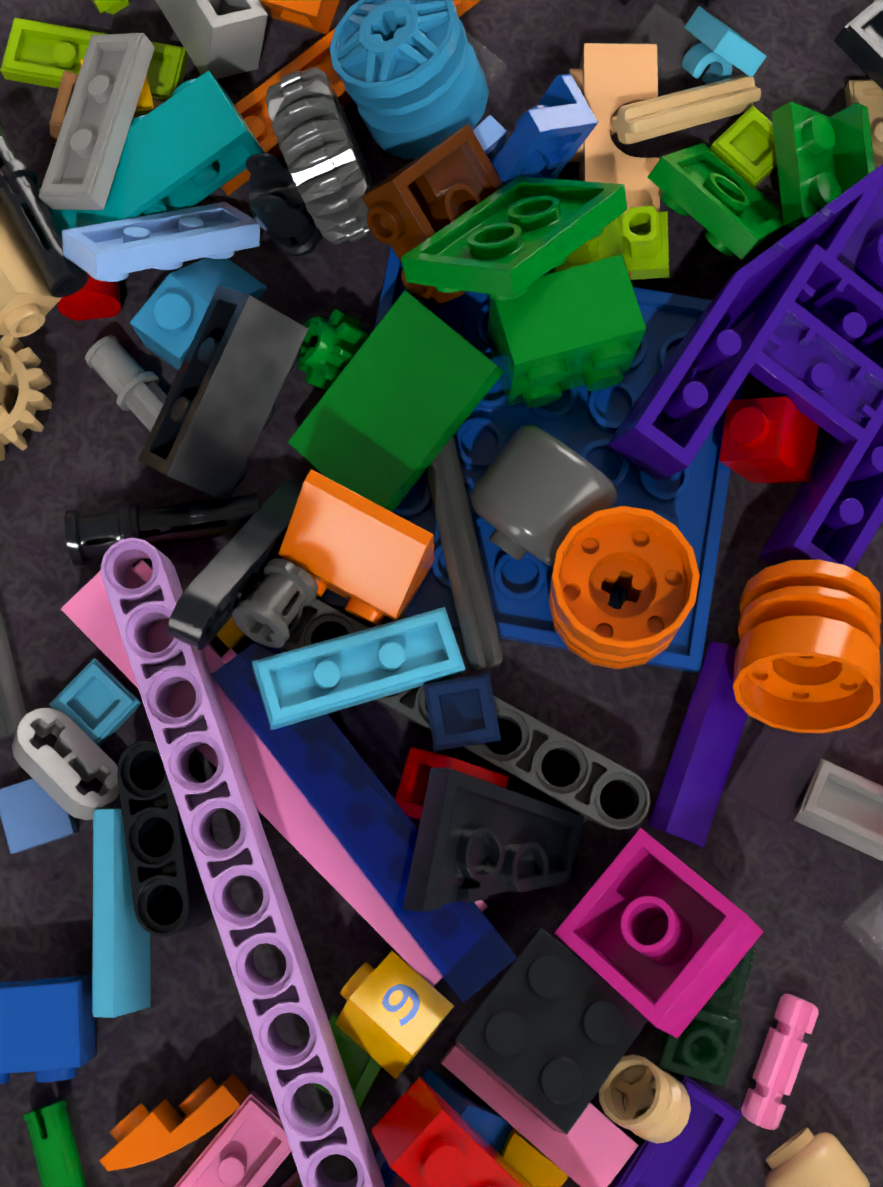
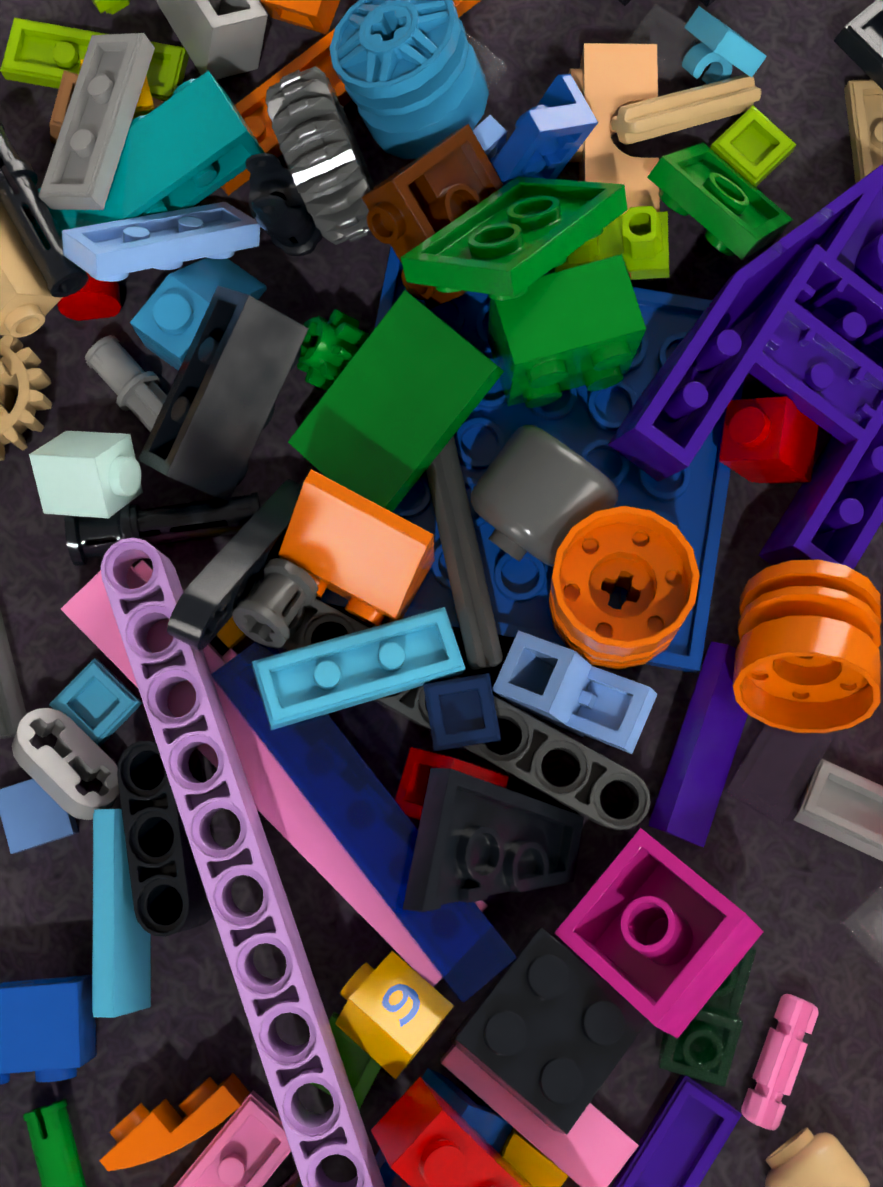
tan wheel [599,1054,691,1144] -> none
green bracket [771,101,875,229] -> none
none -> light aqua brick [29,431,143,519]
none -> light blue brick [492,630,657,754]

